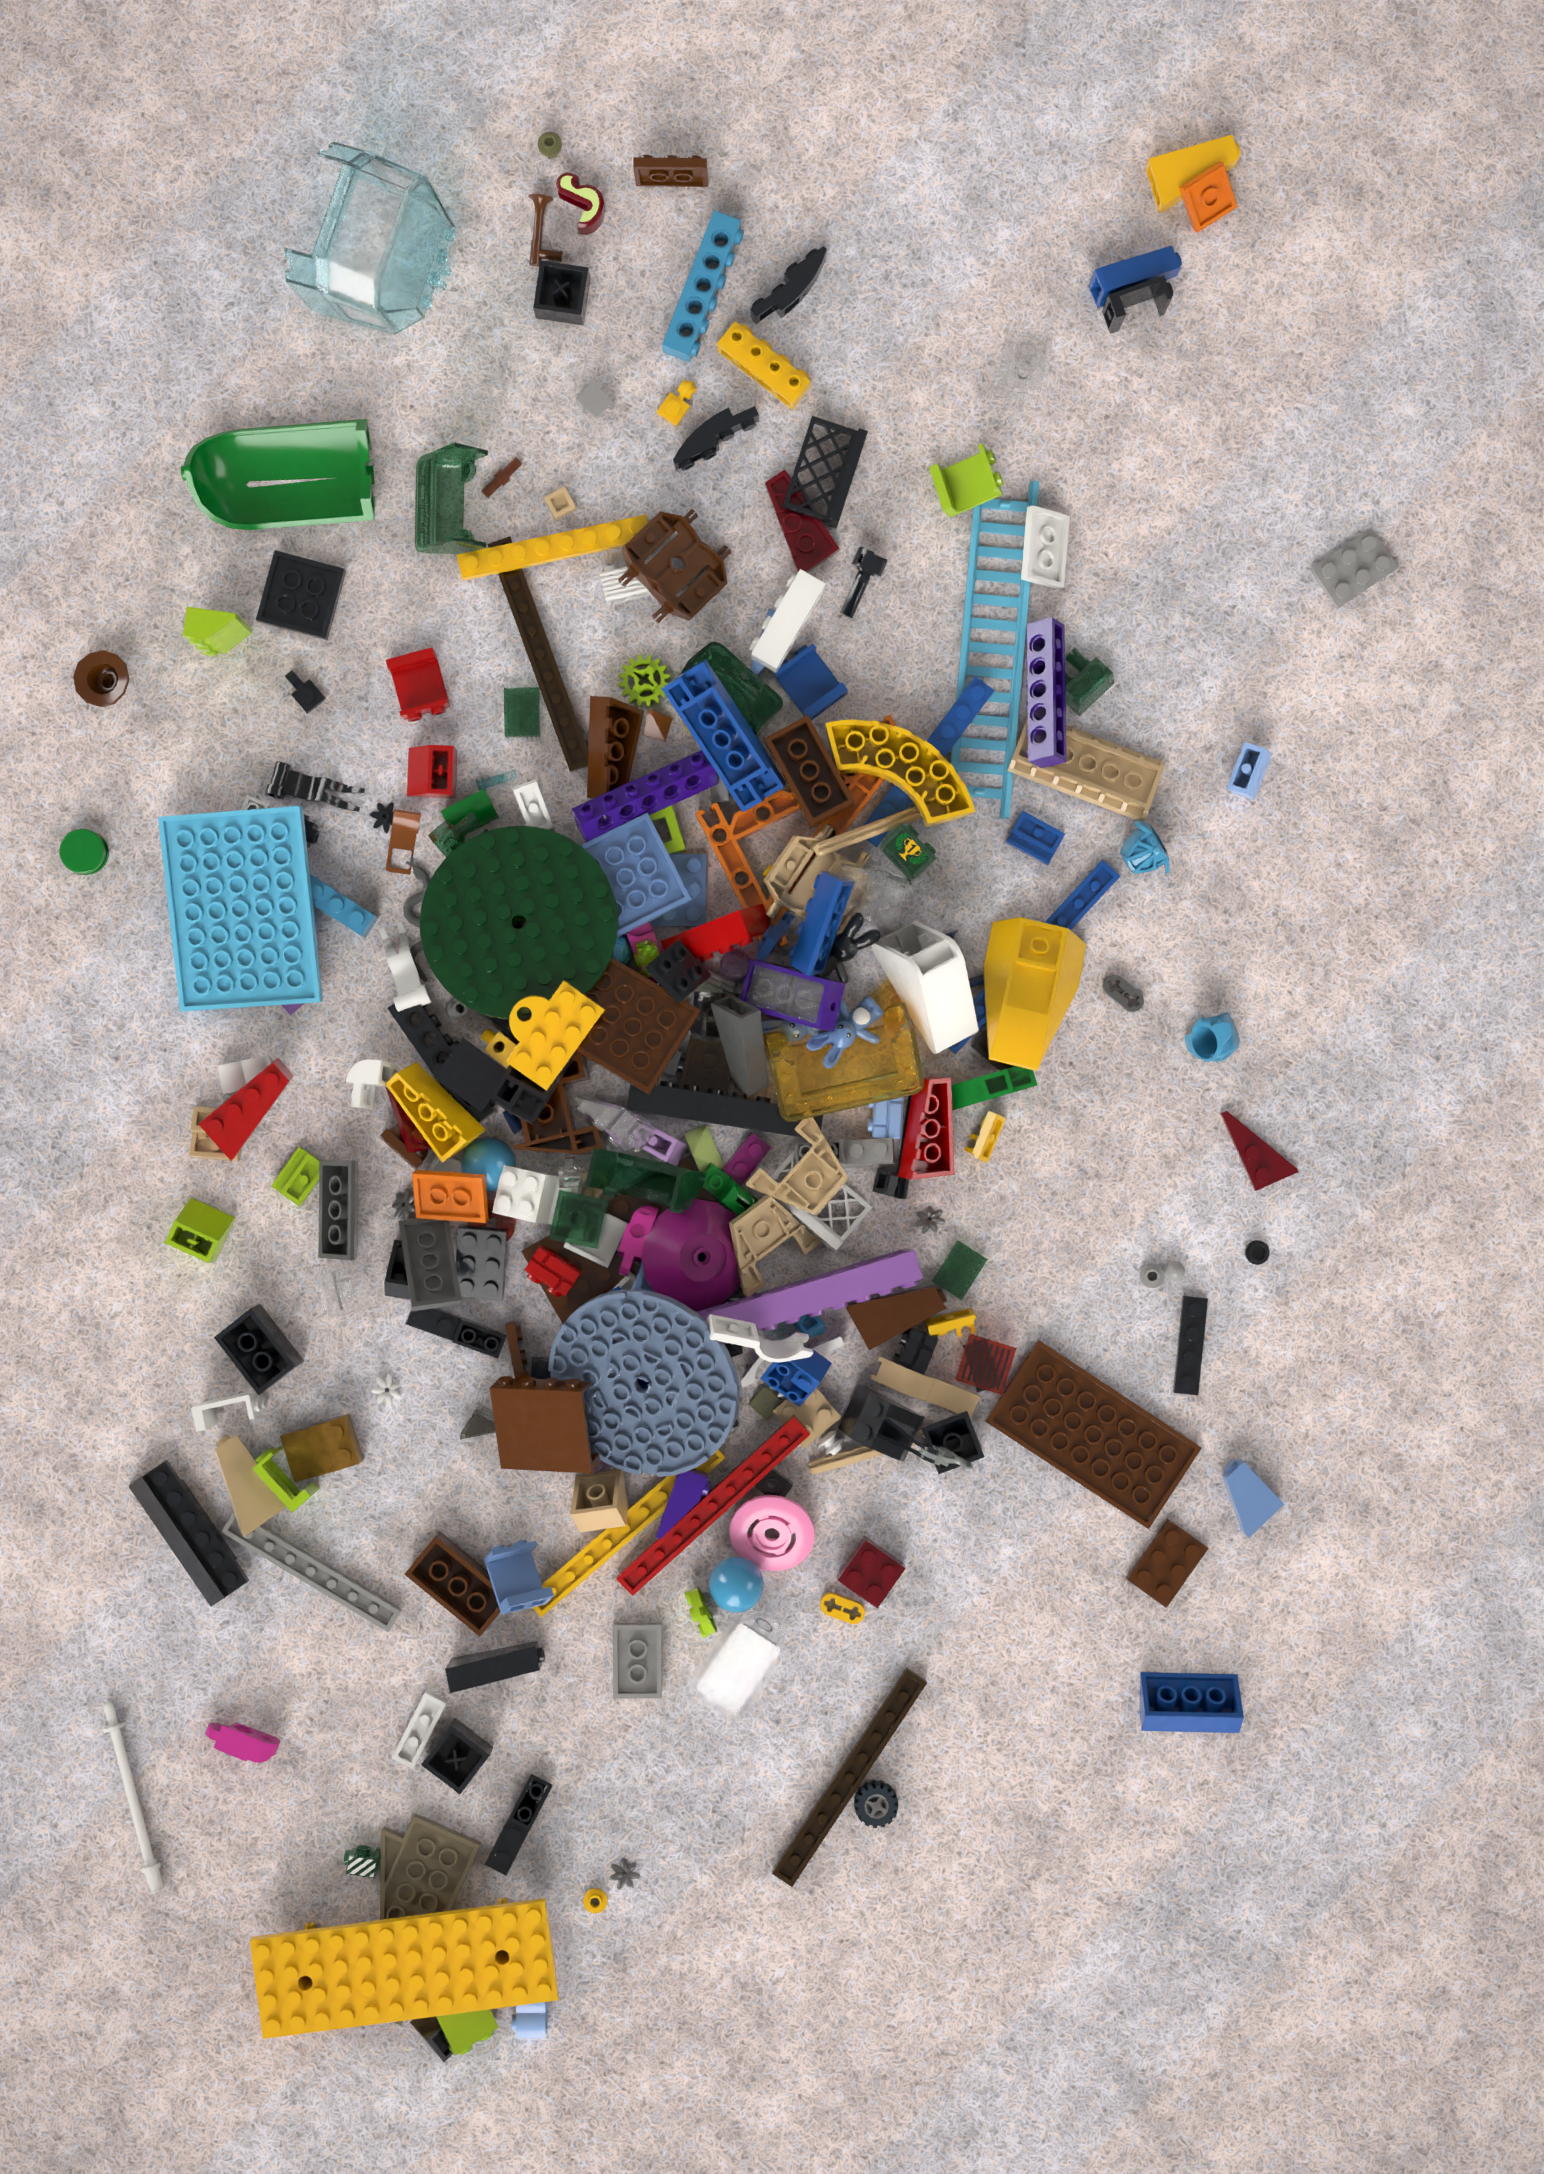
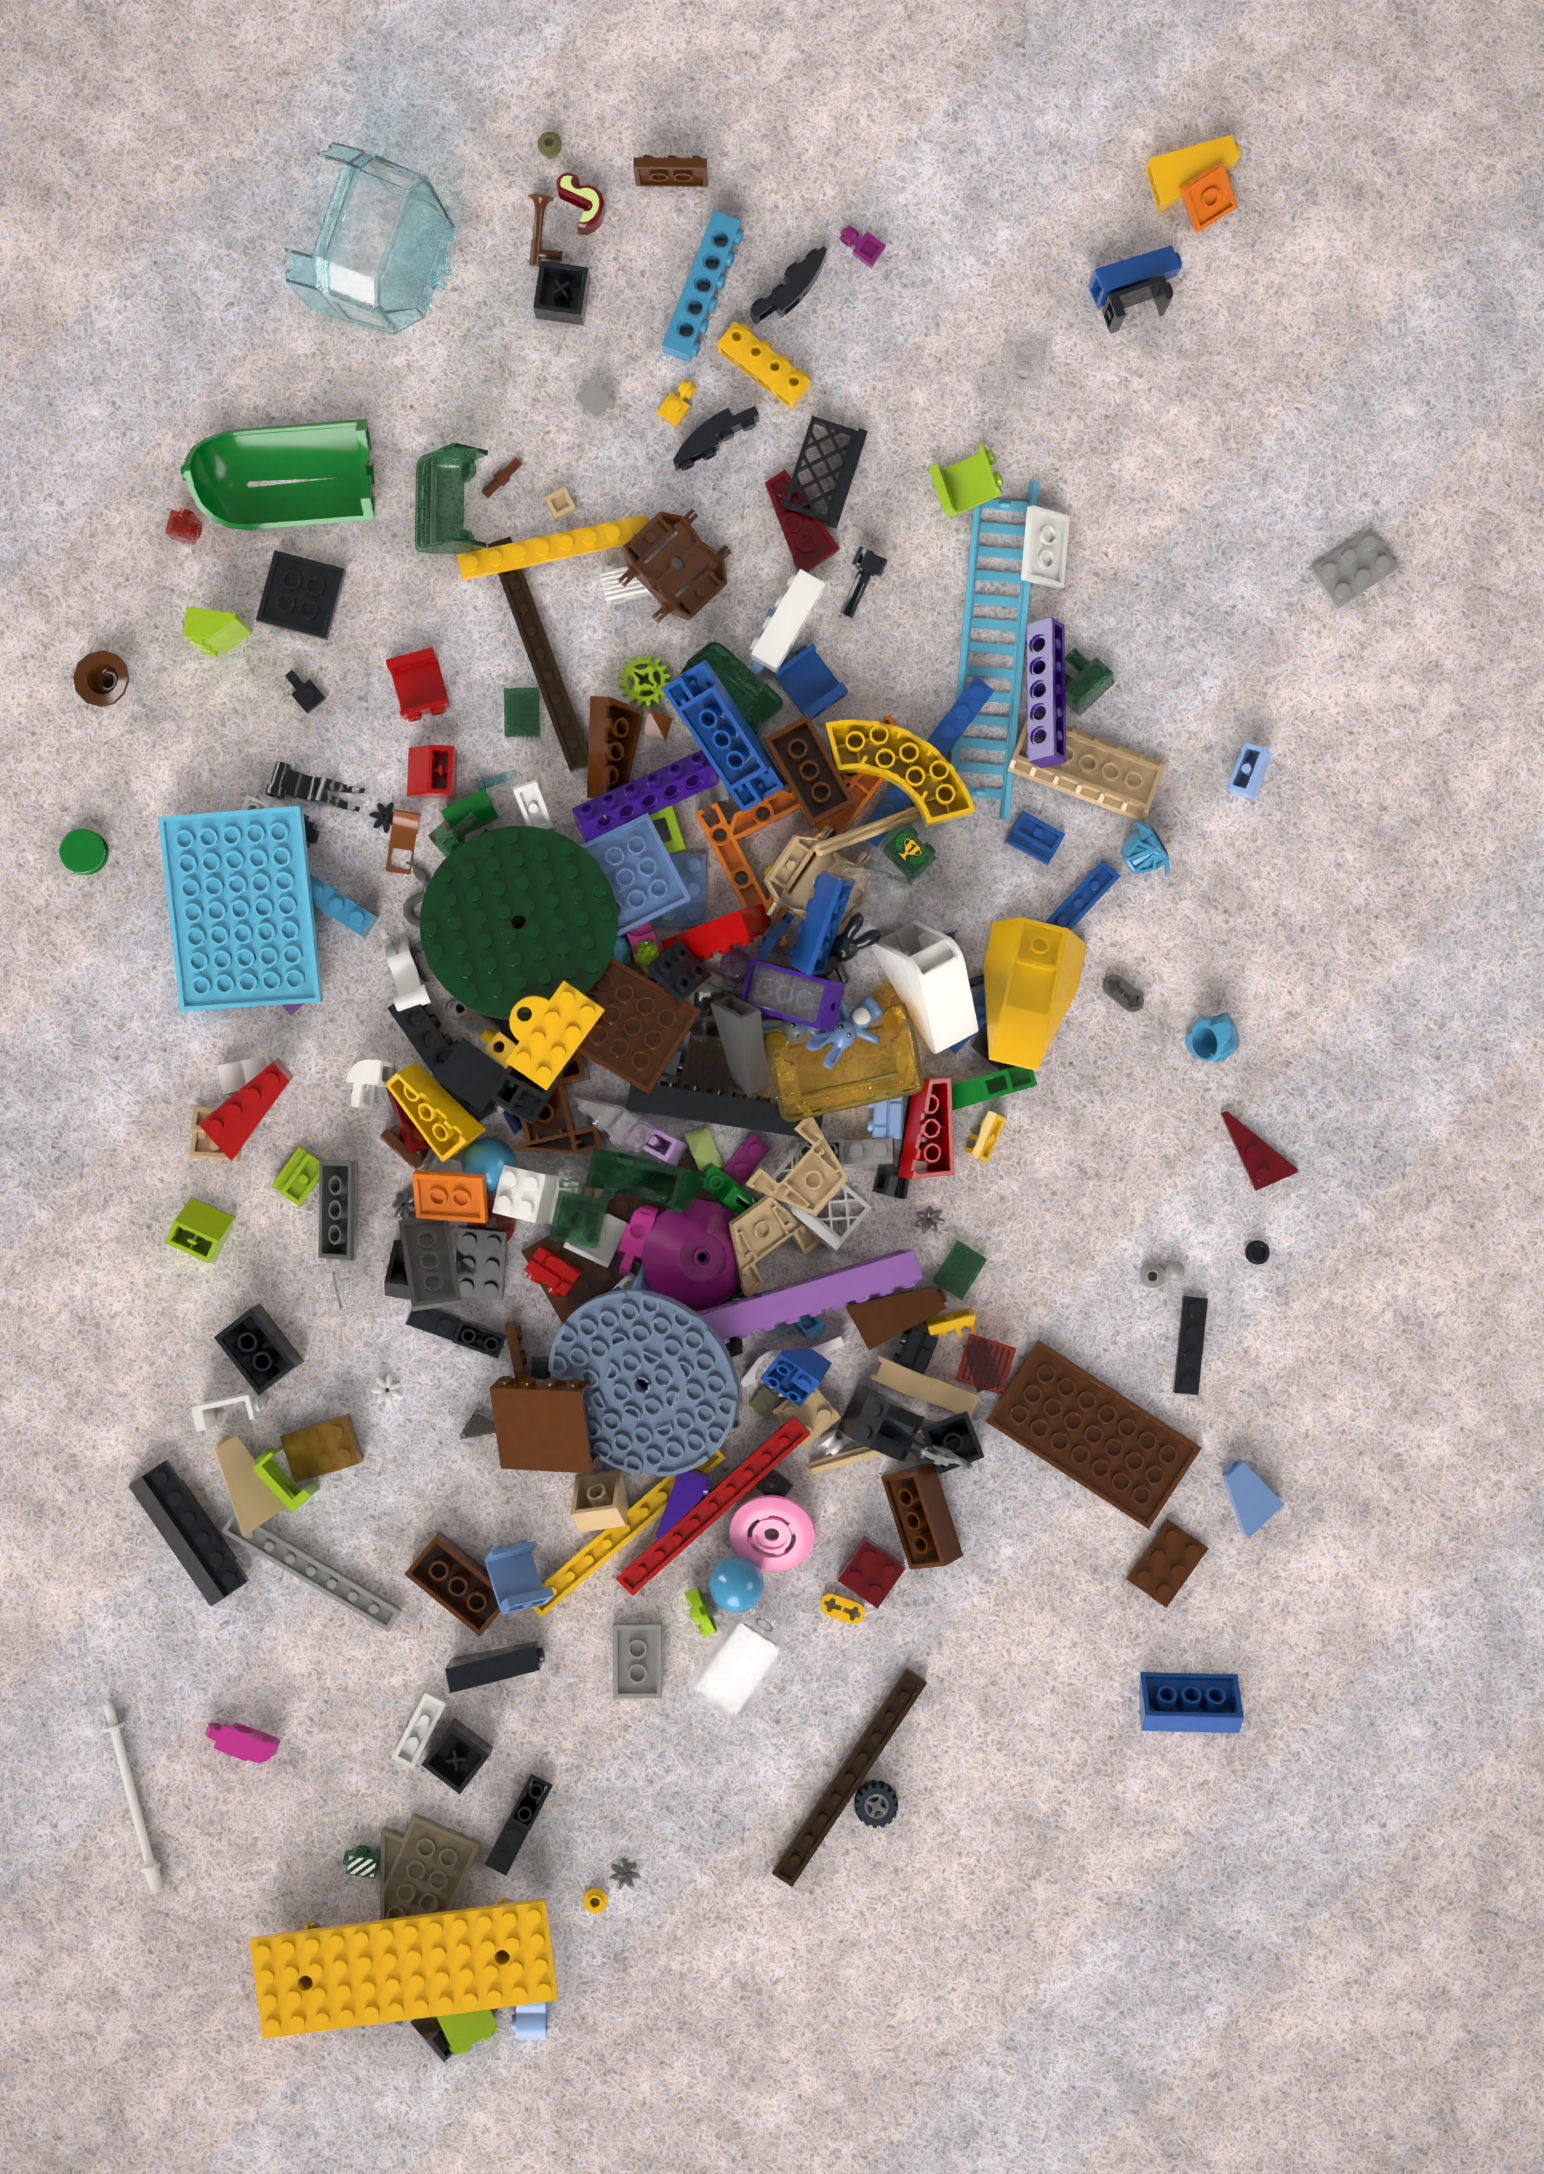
white piece [706,1314,813,1362] -> none
none -> clear red brick [165,508,202,545]
none -> magenta plate [839,225,886,269]
none -> reddish brown slope [881,1463,963,1570]

